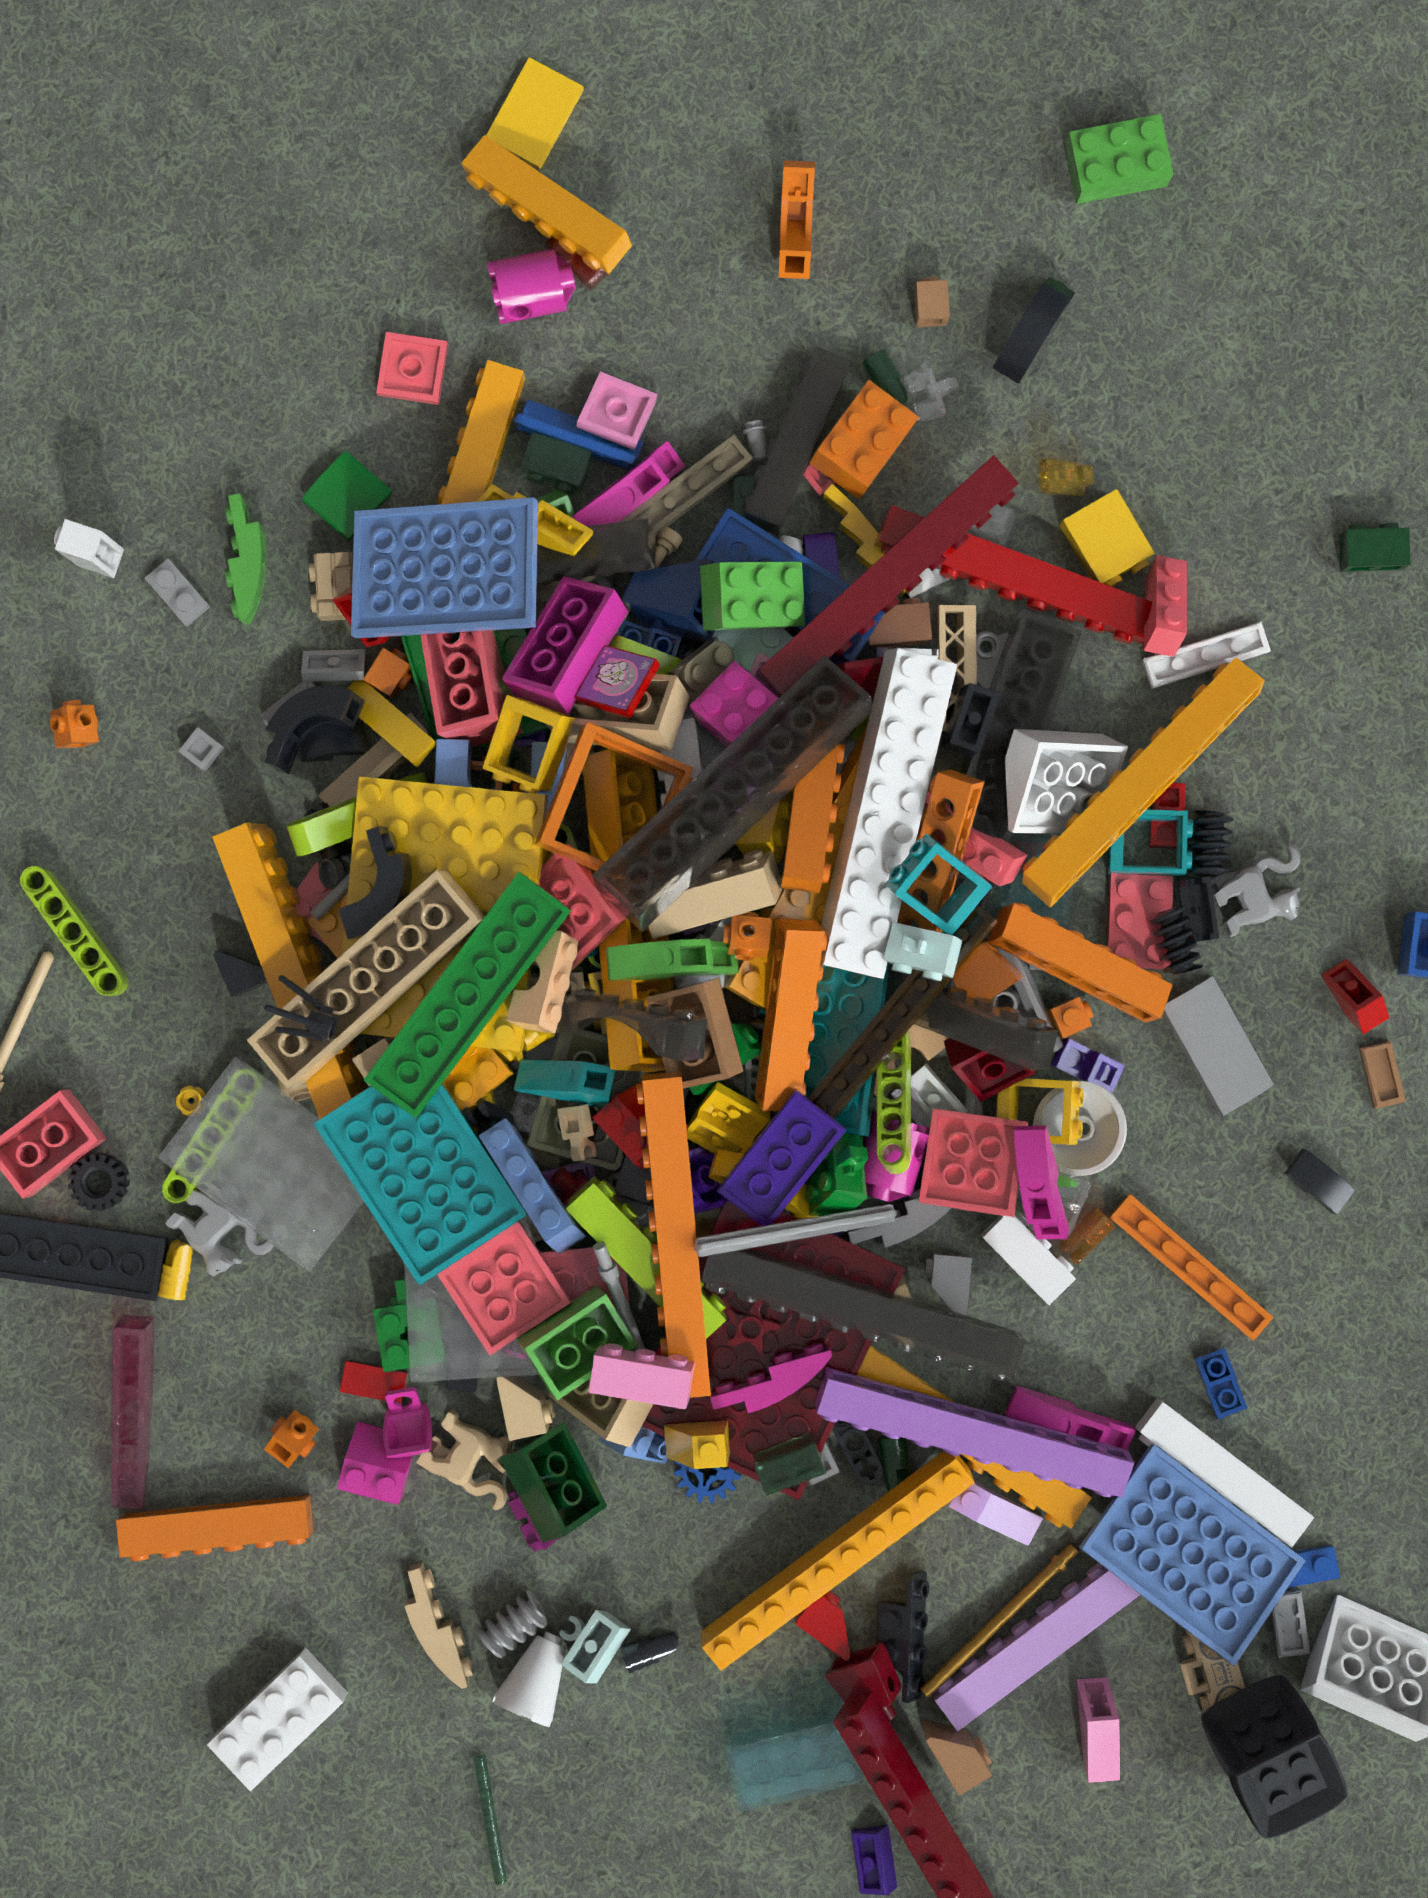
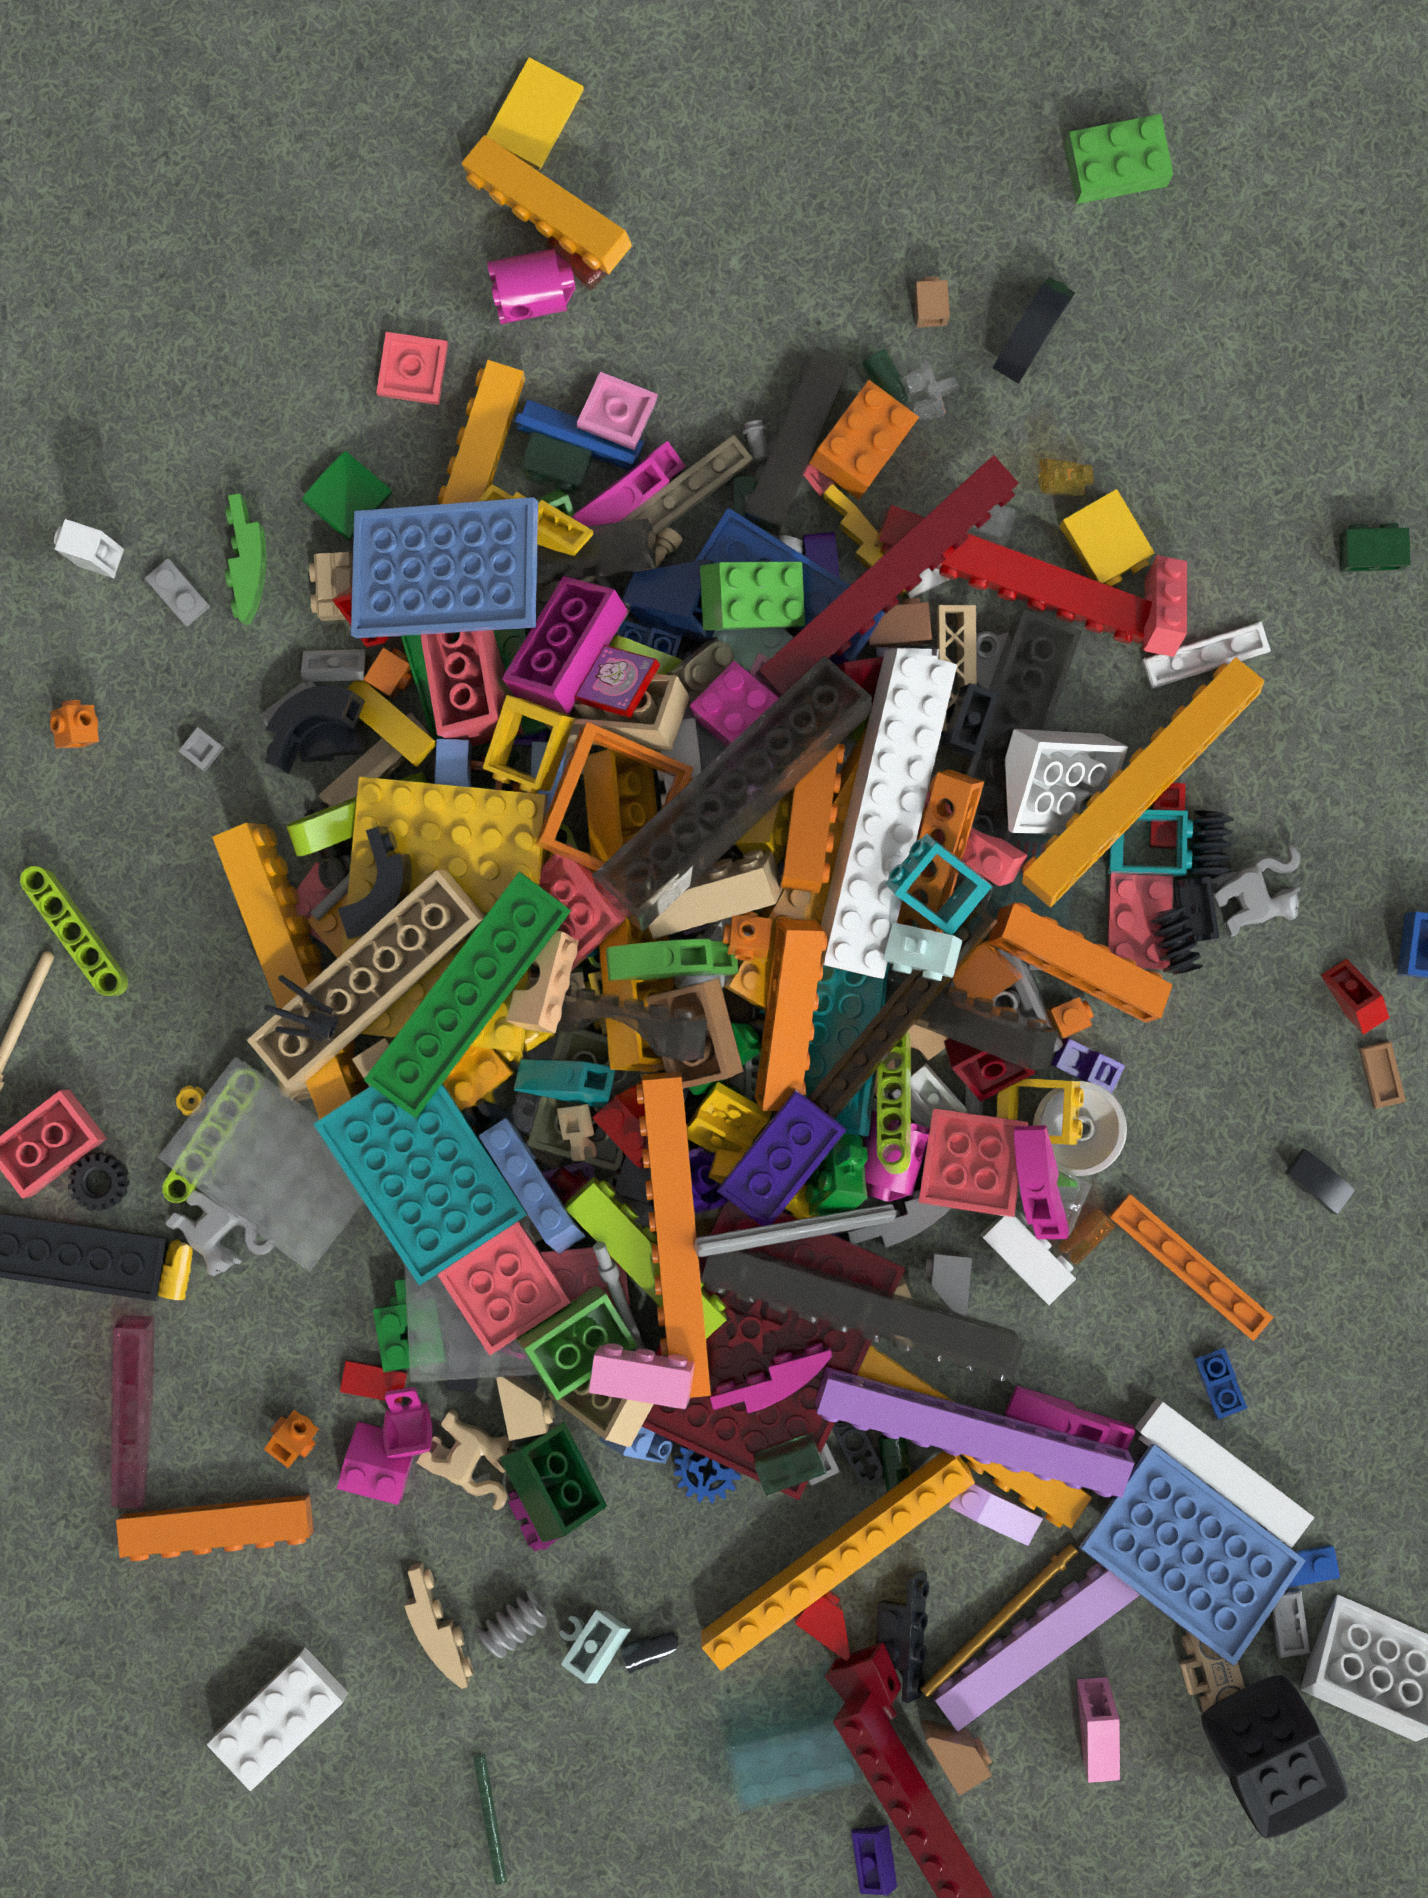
black slope [213,950,268,997] -> none
white cone [492,1632,566,1727] -> none
yellow slope [664,1420,730,1469] -> none
orange arch [778,160,815,279] -> none
light grey slope [1163,976,1274,1116] -> none

